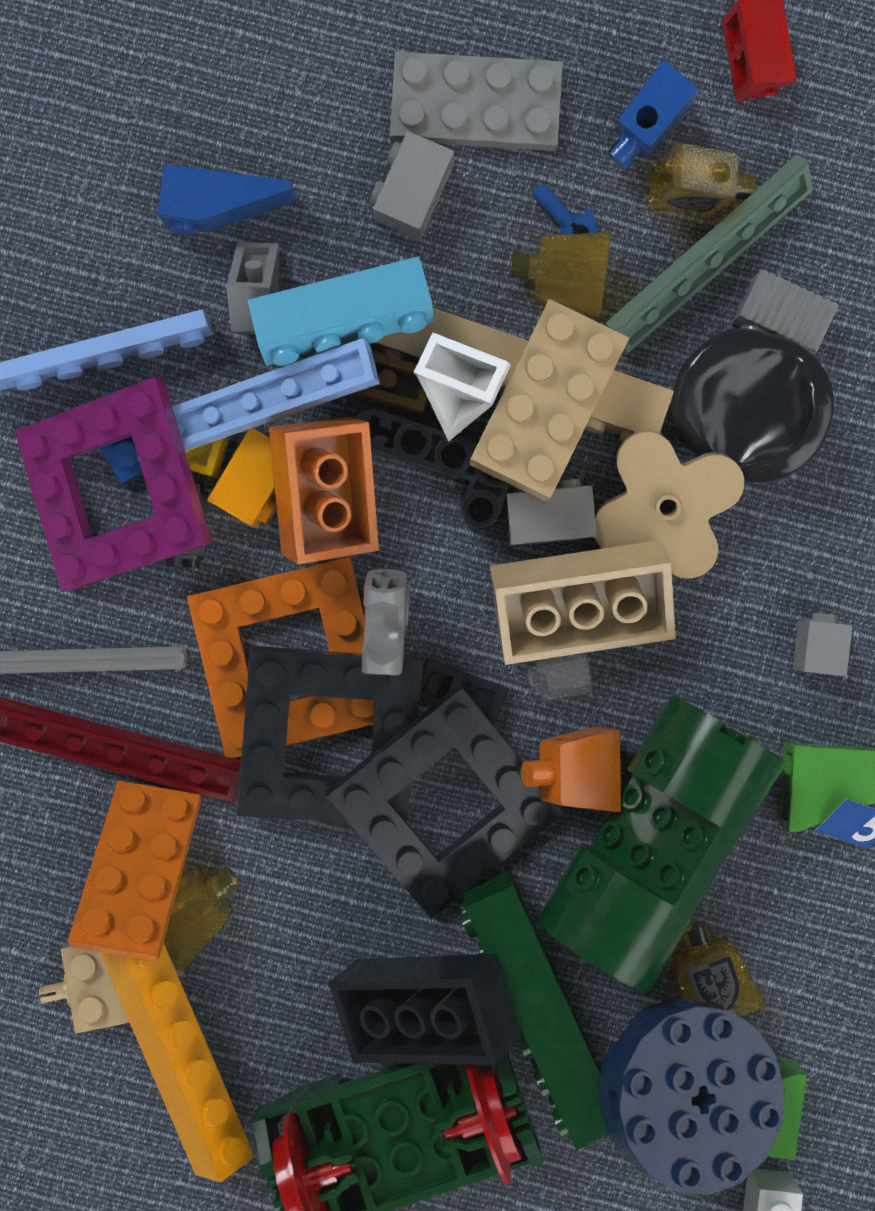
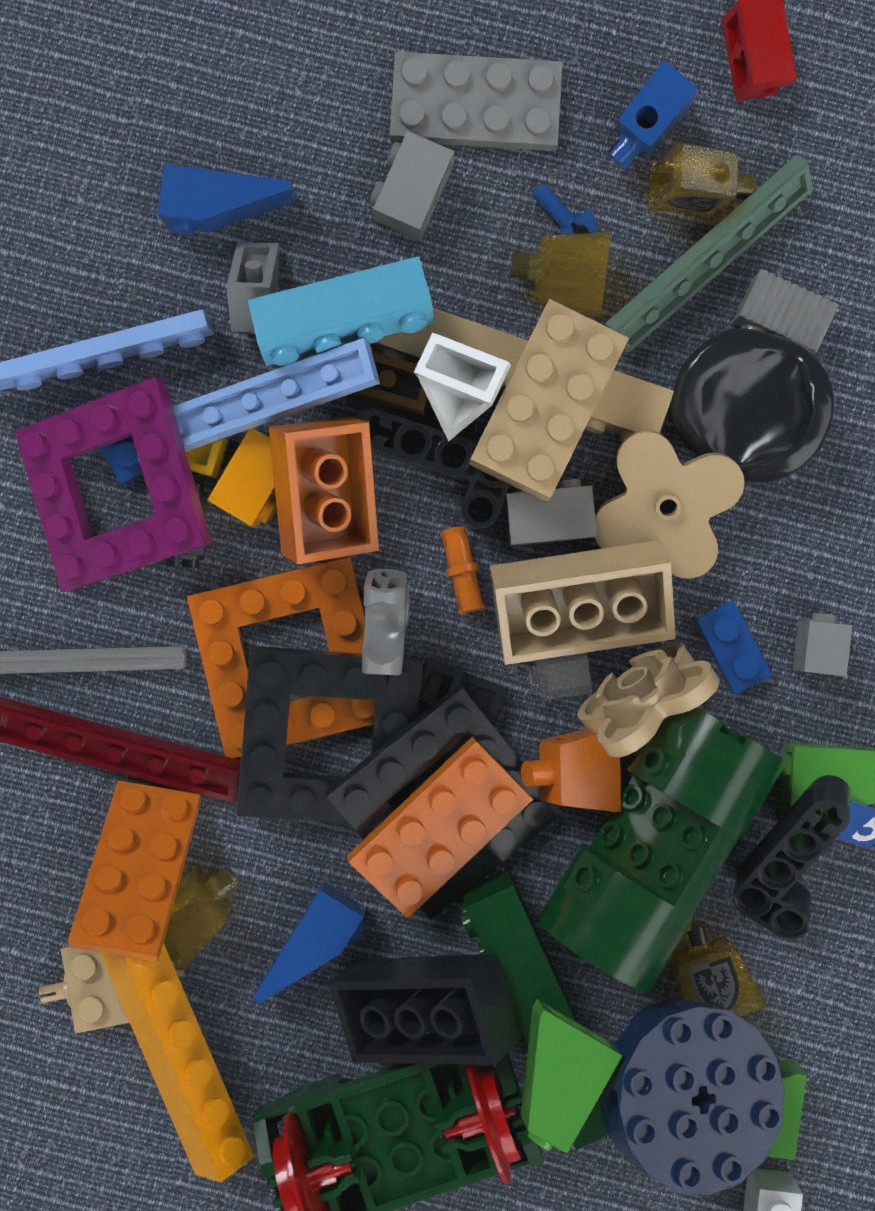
none -> blue slope [252,881,368,1004]
none -> orange plate [347,736,533,918]
none -> orange pin [440,526,485,614]
none -> bright green slope [521,999,622,1153]
none -> tan plant [578,642,720,758]
none -> blue plate [694,600,772,695]
none -> black beam [733,775,851,939]

